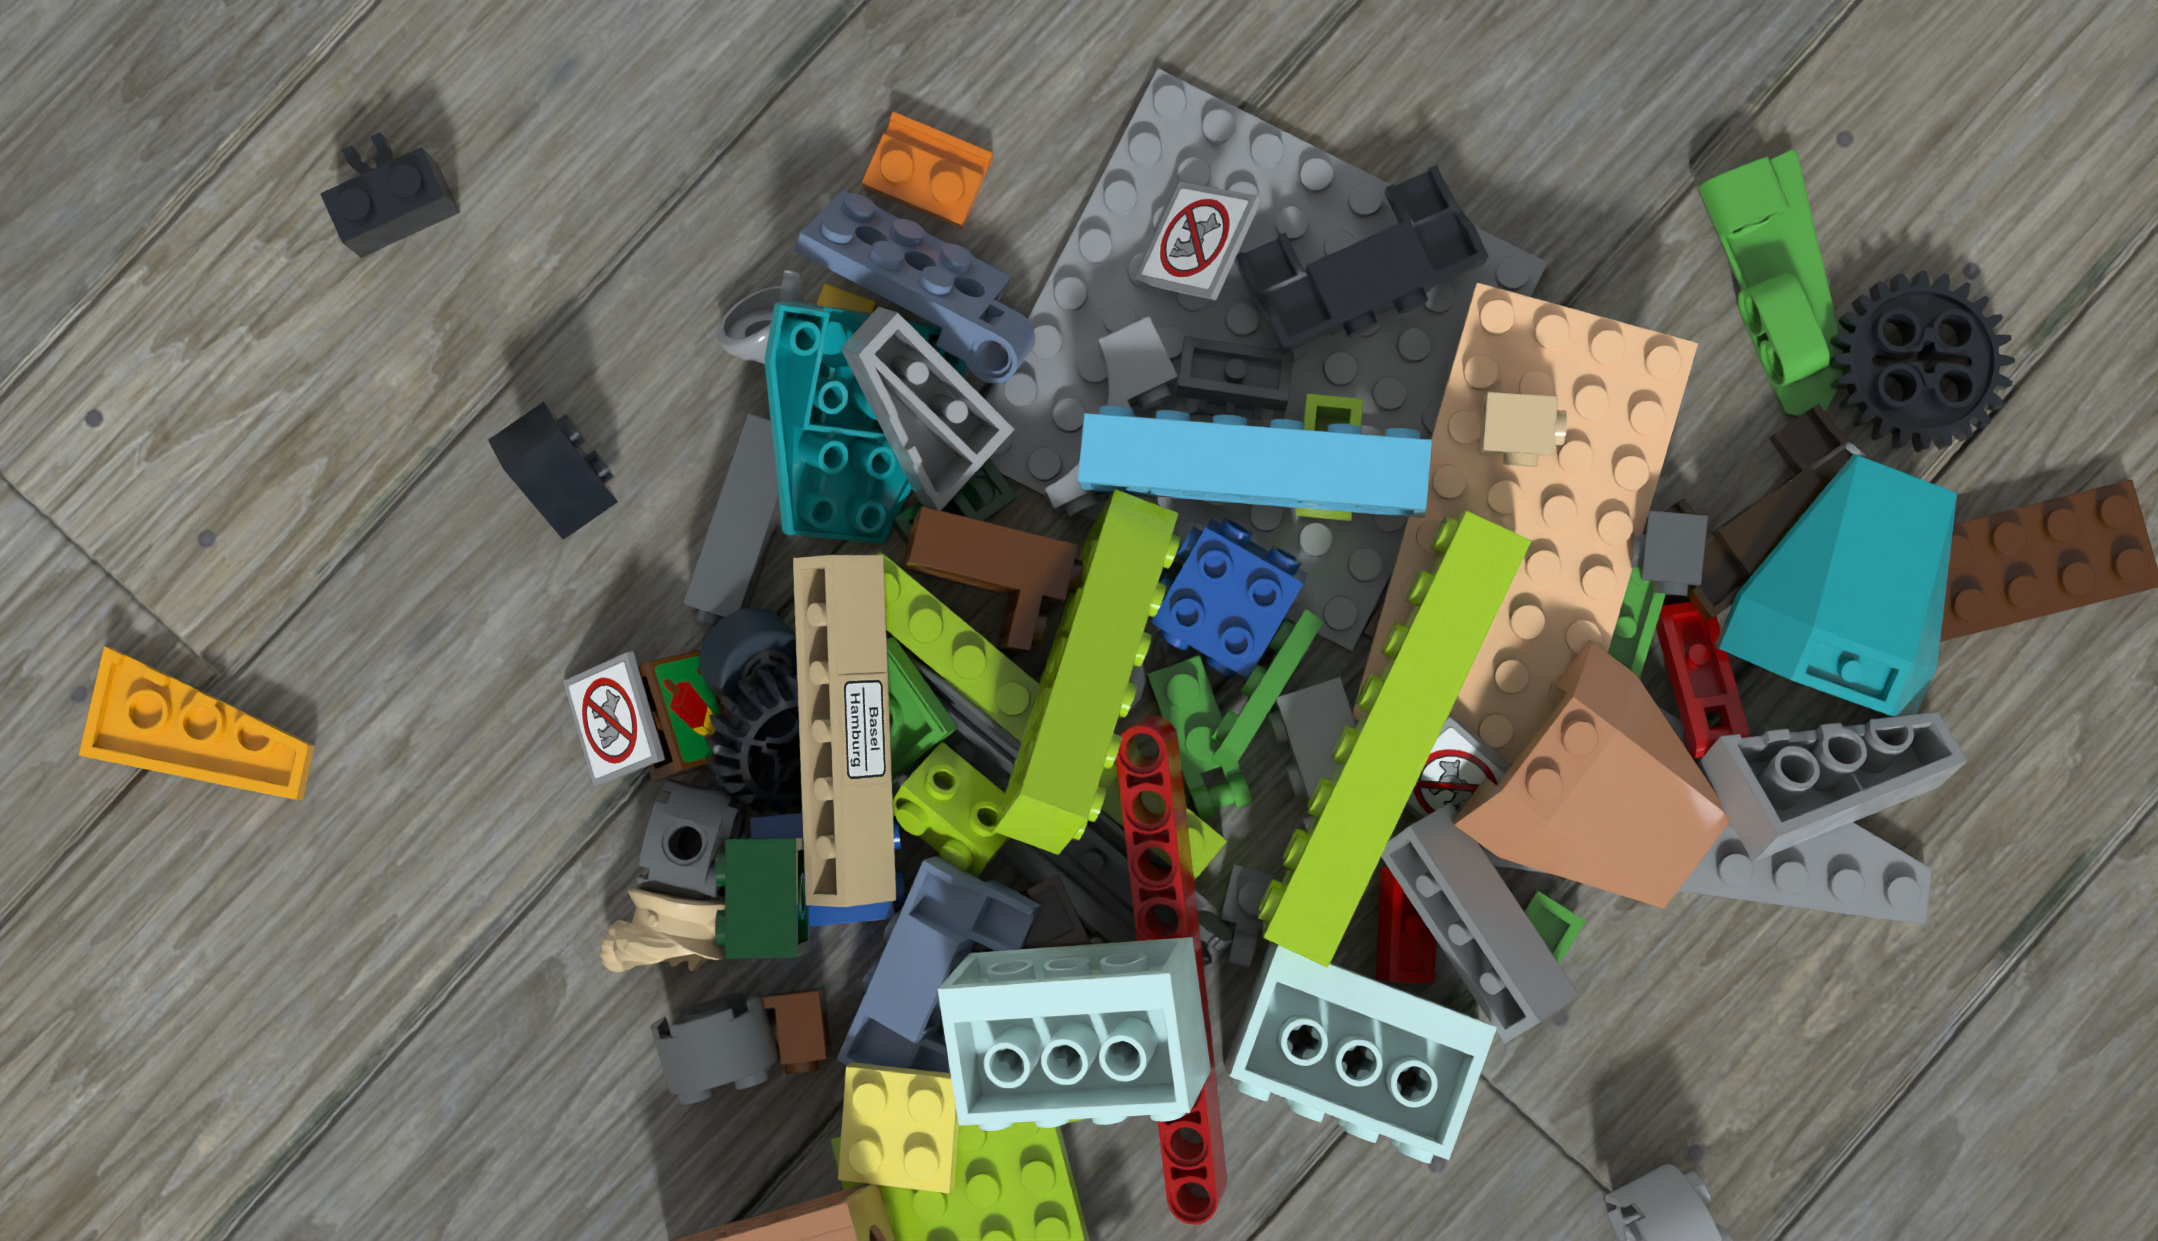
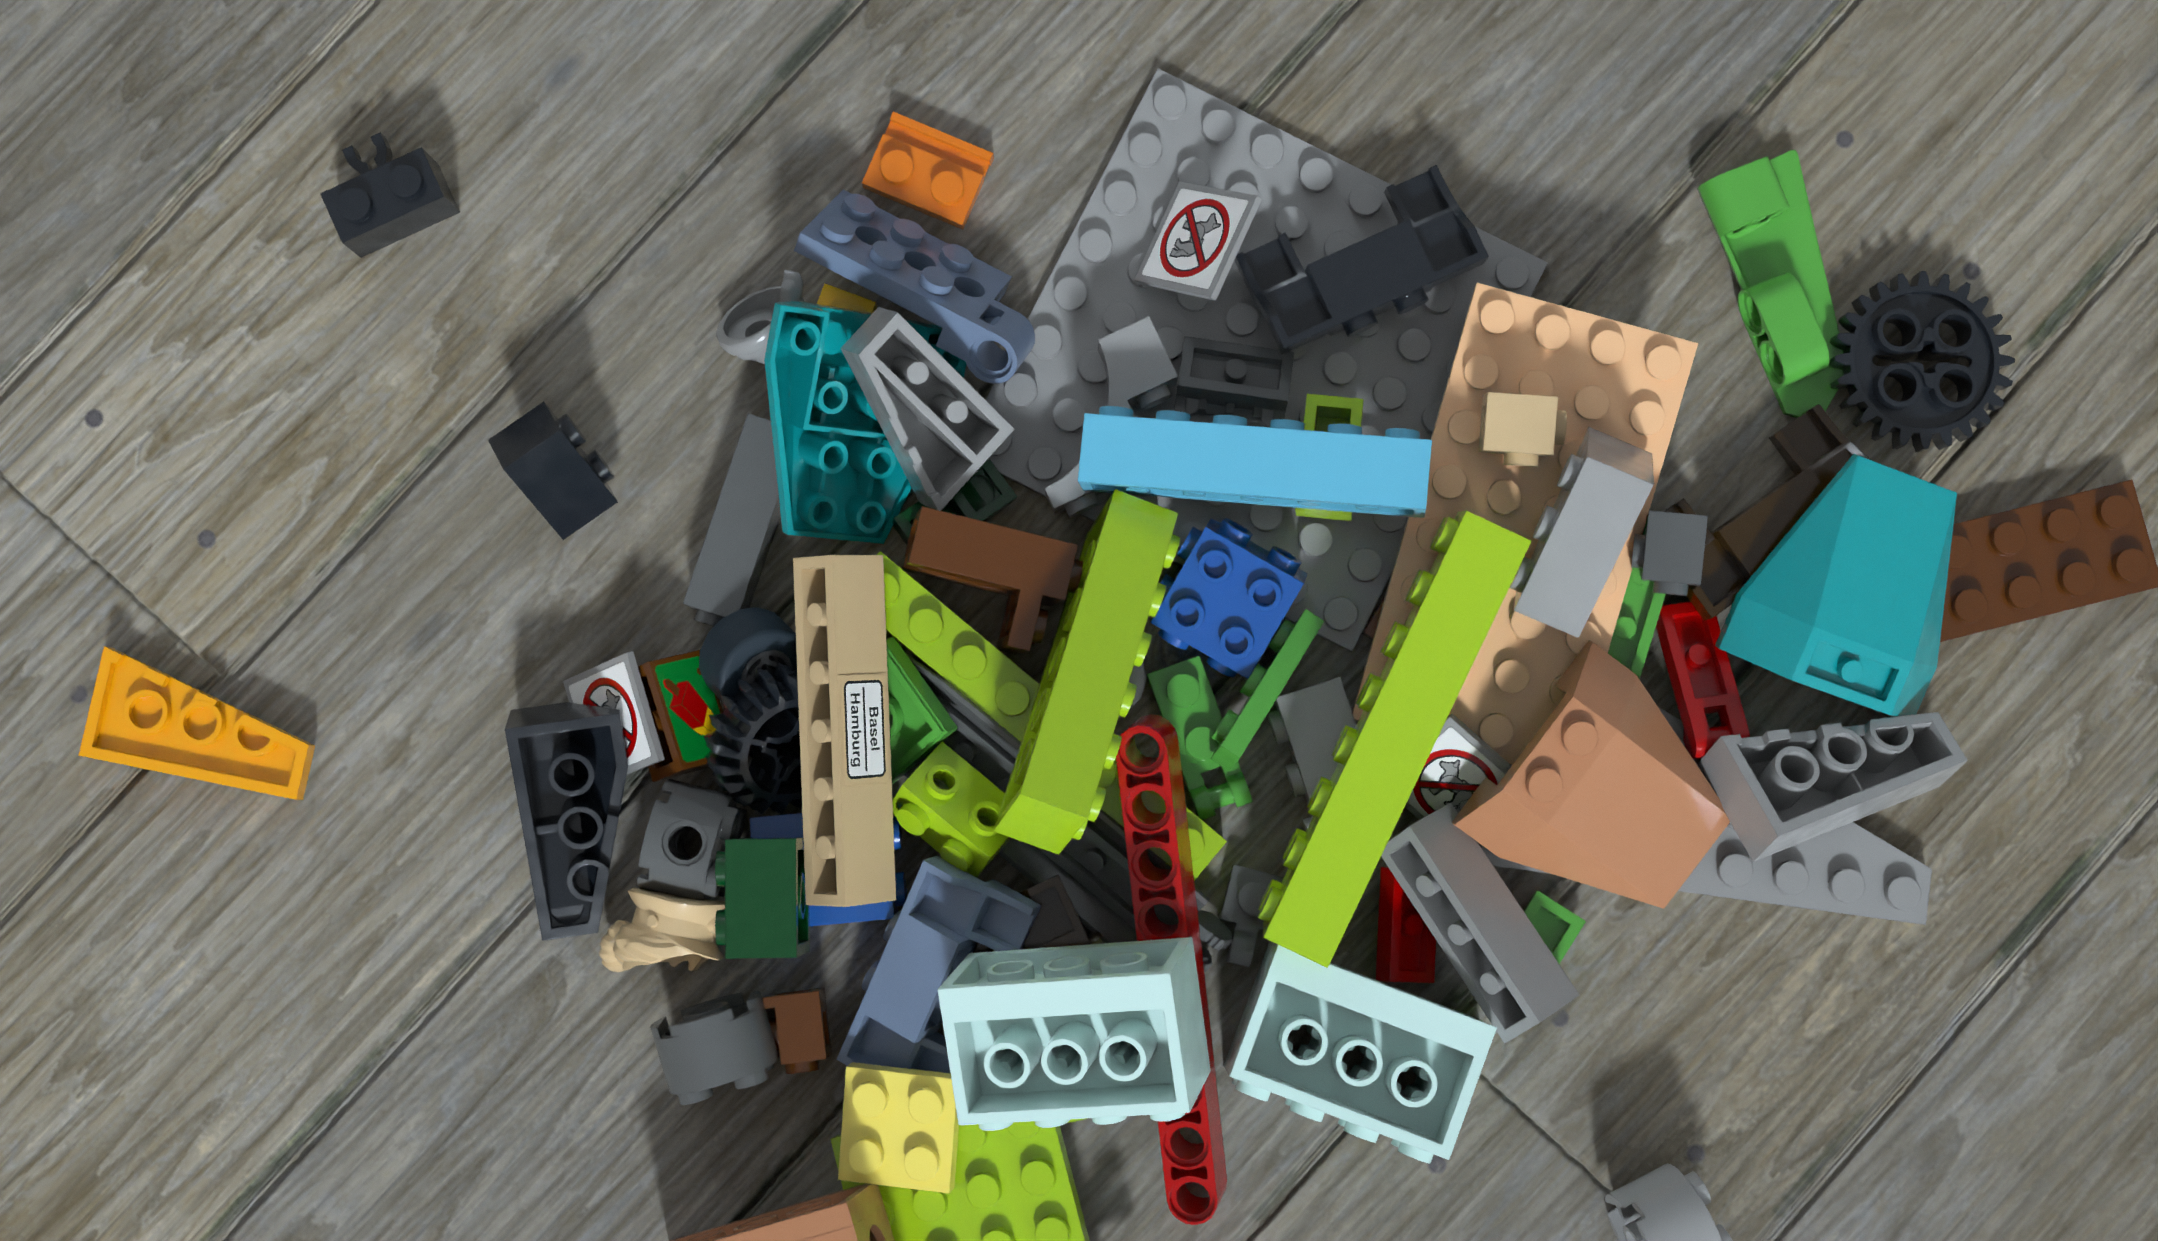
none -> black wedge [505,702,629,941]
none -> light grey wedge [1509,427,1654,638]

